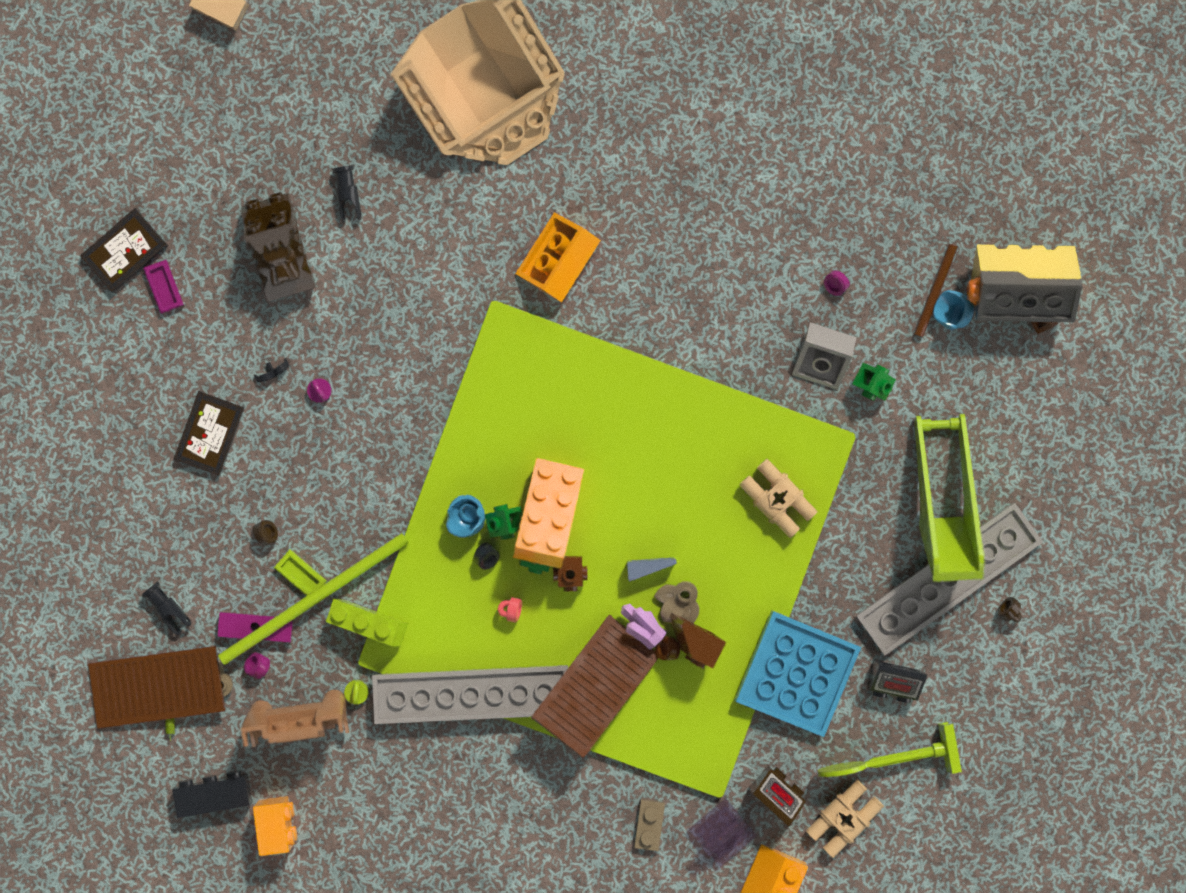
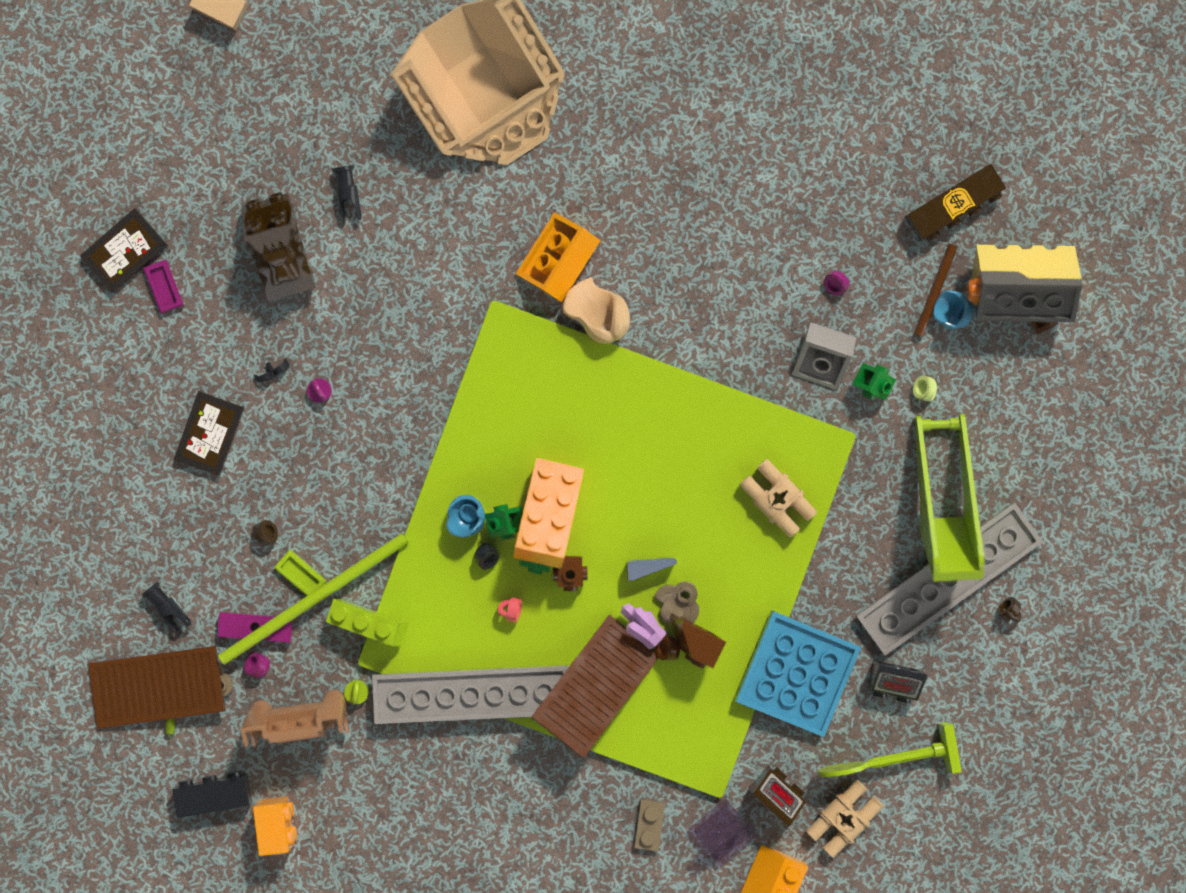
none -> tan piece [563,277,630,344]
none -> dark brown brick [905,164,1006,242]
none -> yellowish green tile [913,376,937,401]

